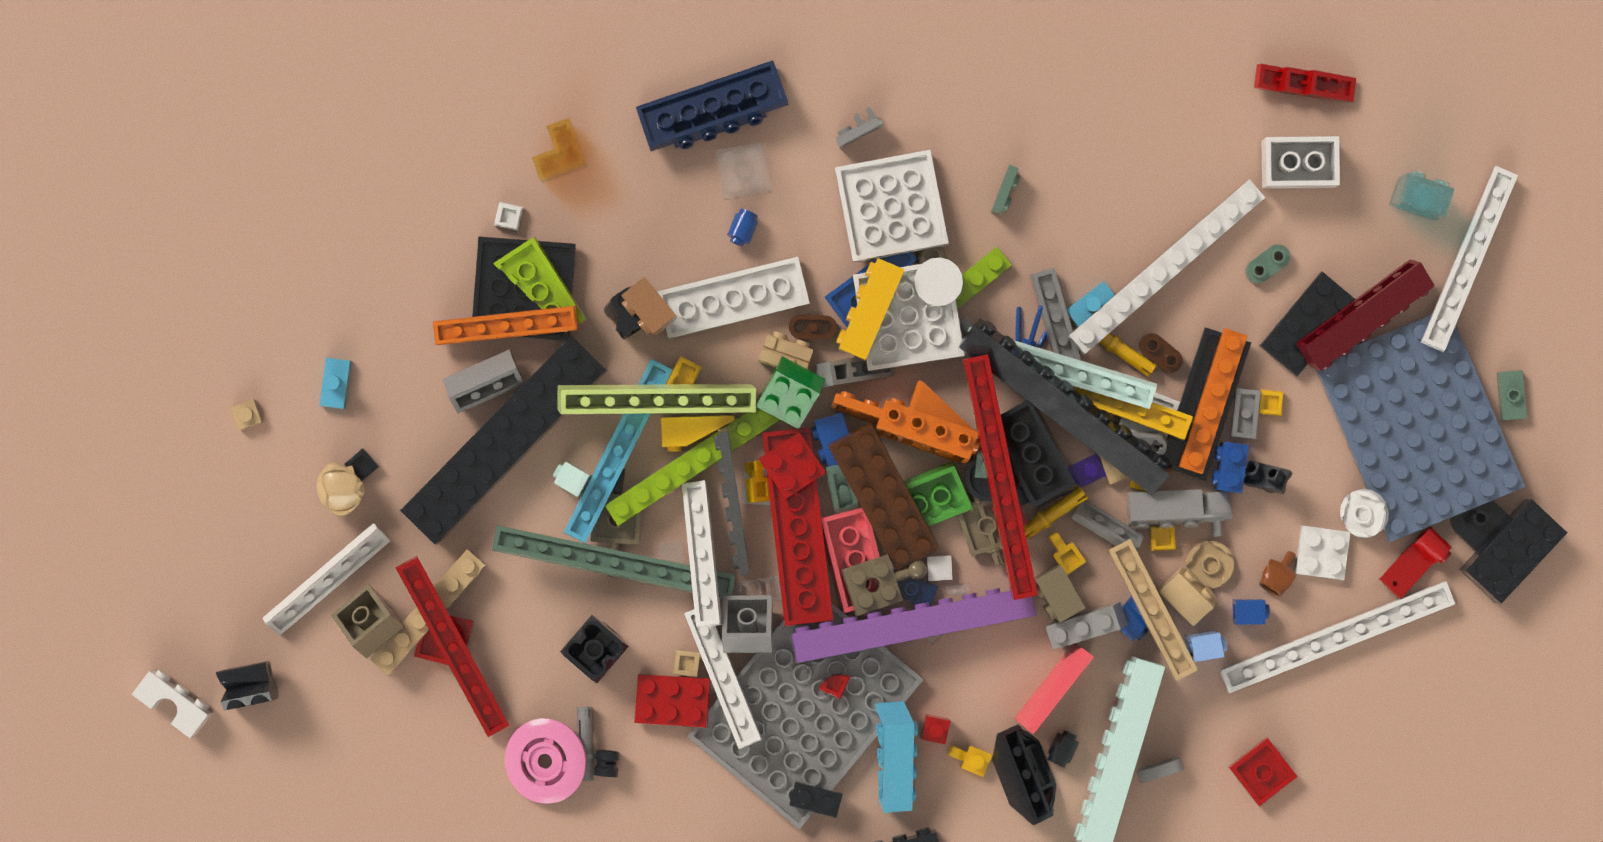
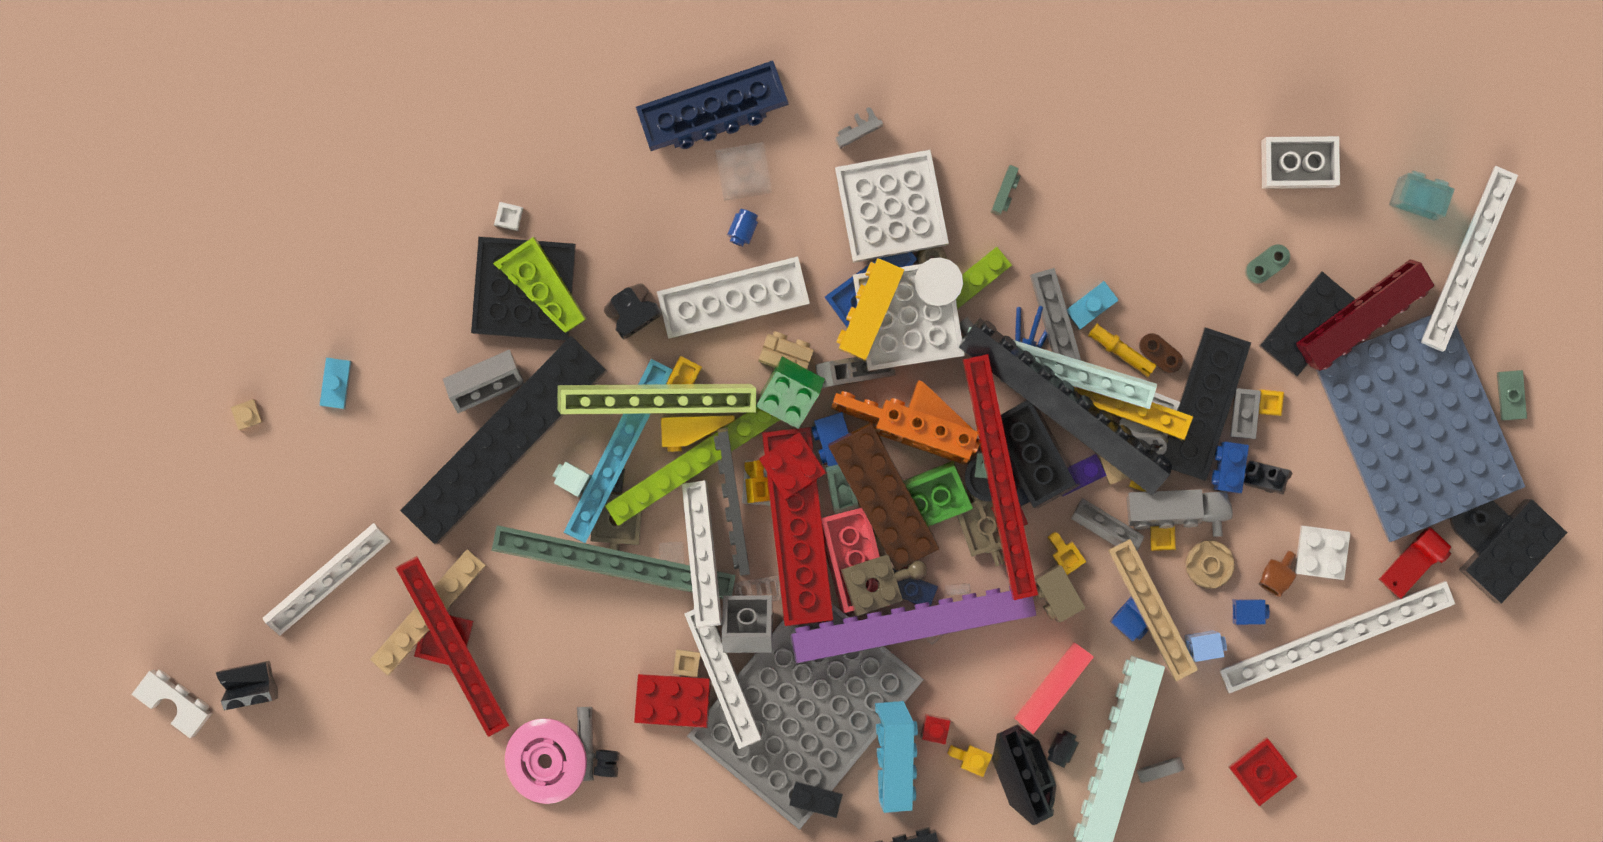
tan helmet [316,462,365,517] -> none
dark tan brick [331,584,404,659] -> none
black tile [344,448,379,482] -> none
orange tile [433,306,579,345] -> none
clear yellow brick [532,118,588,183] -> none
black piece [560,615,629,683] -> none
medium nougat brick [621,277,678,336] -> none
reddish brown plate [789,315,837,340] -> none
red tile [819,674,851,699] -> none
white tile [927,555,953,581] -> none
yellow pin [1024,486,1088,540] -> none
light grey brick [1046,602,1128,650] -> none
white plate [1068,179,1265,355] -> none
tan brick [1159,566,1217,626] -> none
orange plate [1178,328,1248,474] -> none
red slope [1254,64,1357,102] -> none
white tile [1340,489,1389,538] -> none

